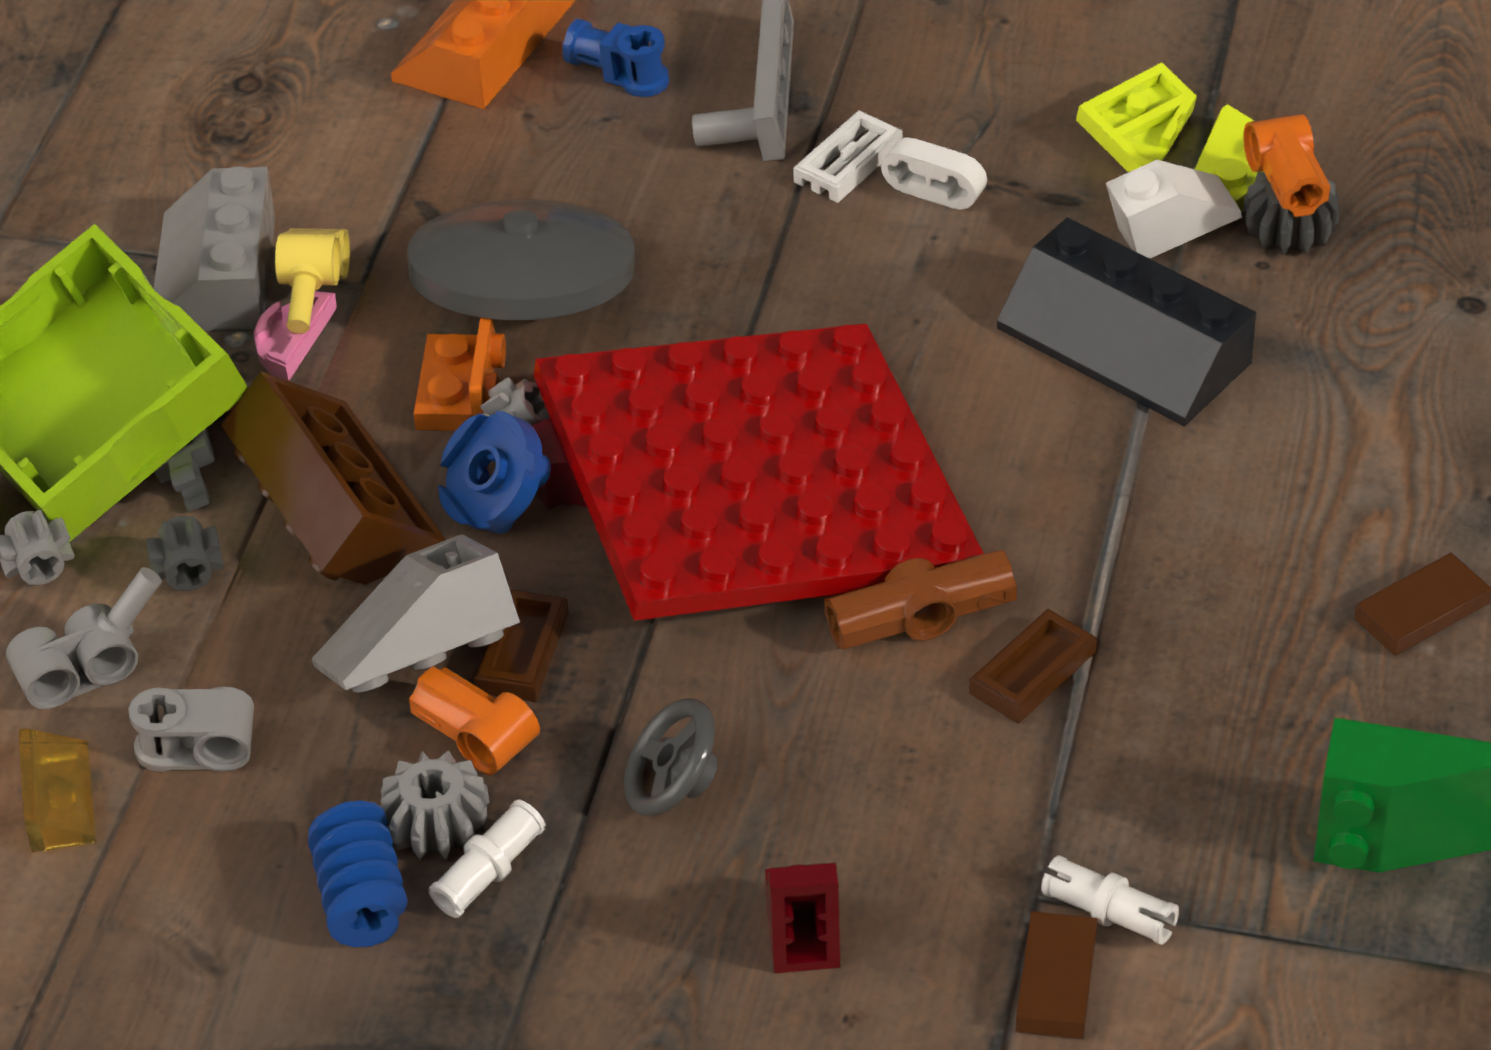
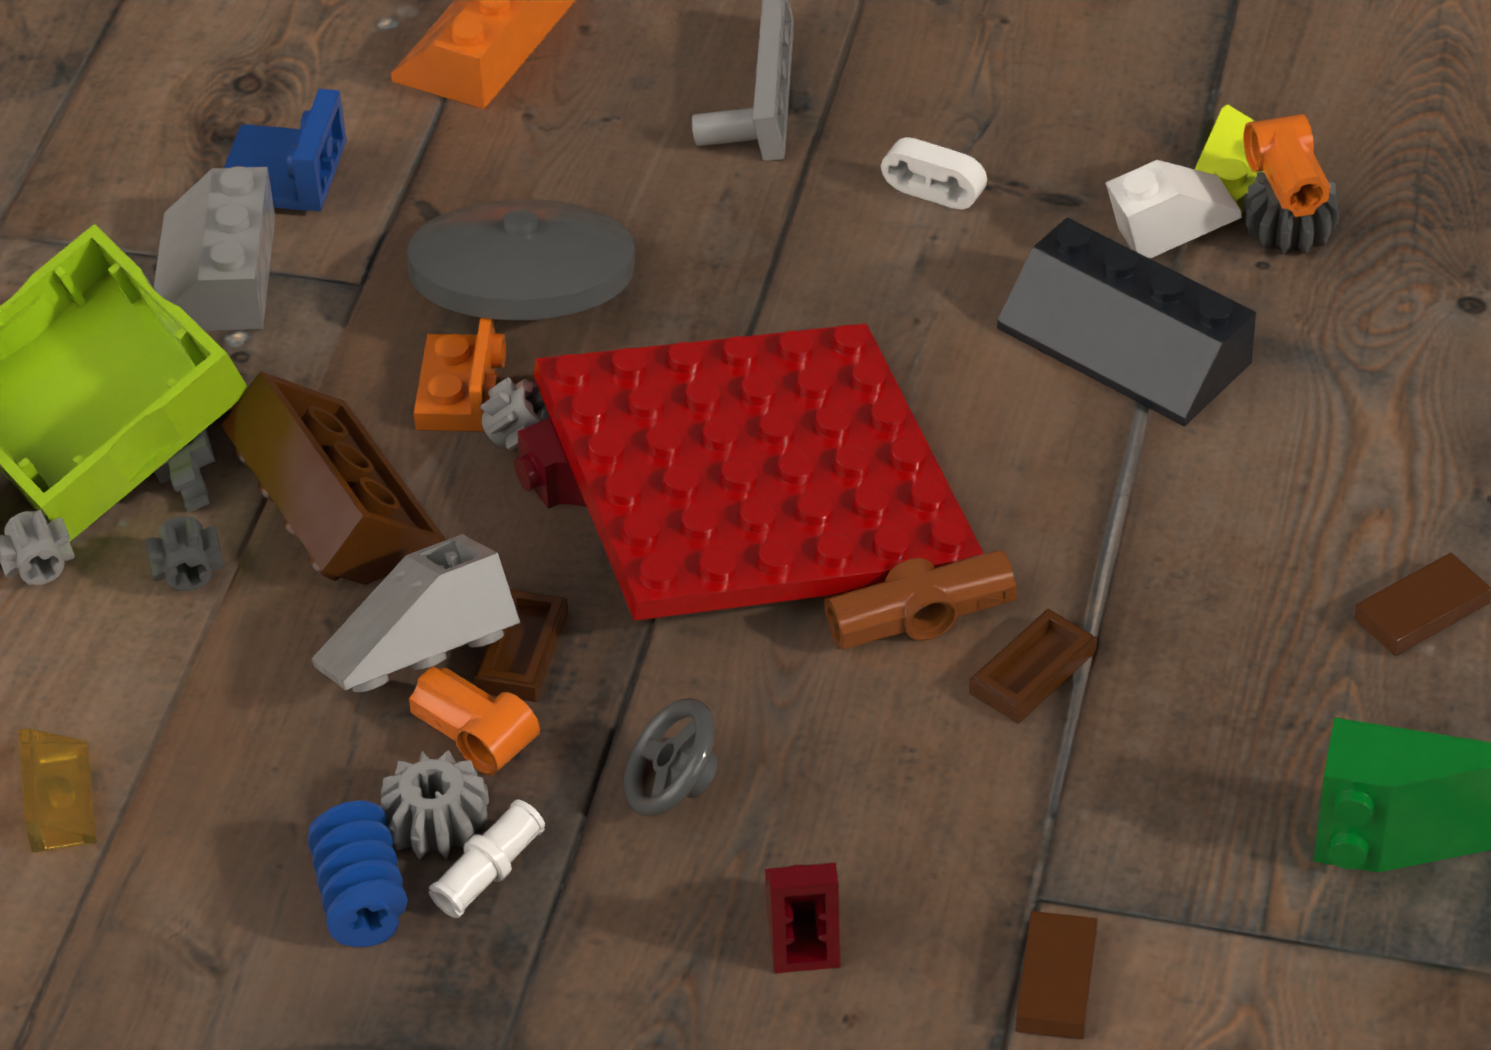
light grey beam [6,567,162,709] -> none
light grey piece [128,686,254,772] -> none
bright pink plate [253,291,337,381] -> none
light yellow beam [275,228,350,334] -> none
blue plate [438,411,551,534] -> none
blue connector [562,18,669,97] -> none
white tile [793,110,902,203] -> none
white pin [1041,855,1179,945] -> none
neon yellow wing [1076,62,1197,172] -> none
none -> blue bracket [224,89,347,212]

